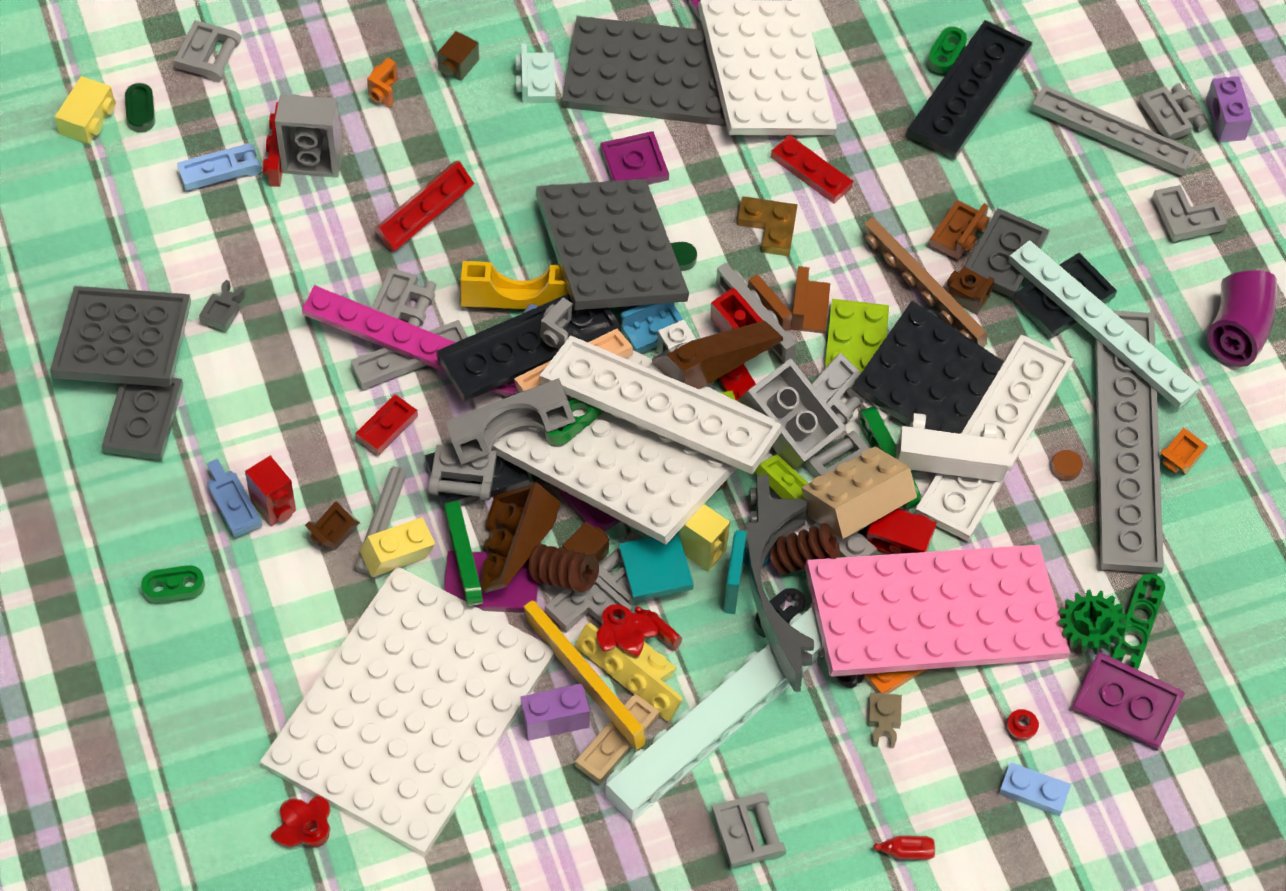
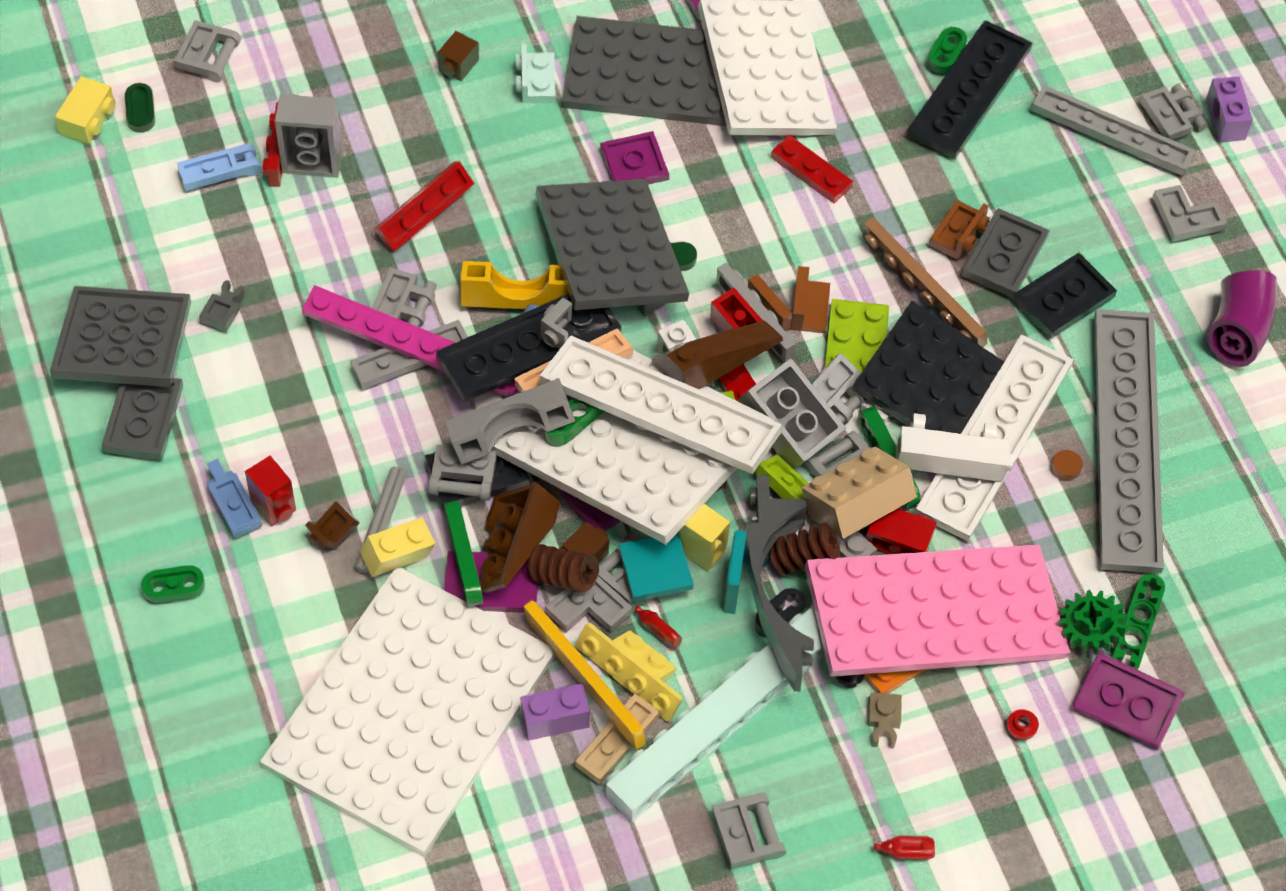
red plate [271,795,331,847] -> none
red plate [355,394,418,455] -> none
orange bracket [367,58,398,108] -> none
red plate [596,604,658,657] -> none
dark azure bracket [620,303,683,354] -> none
pearl gold plate [737,196,798,257] -> none
reddish brown brick [946,266,995,315] -> none
light blue plate [999,762,1071,816] -> none
light aqua plate [1008,240,1201,409] -> none
orange bracket [1160,427,1208,475] -> none

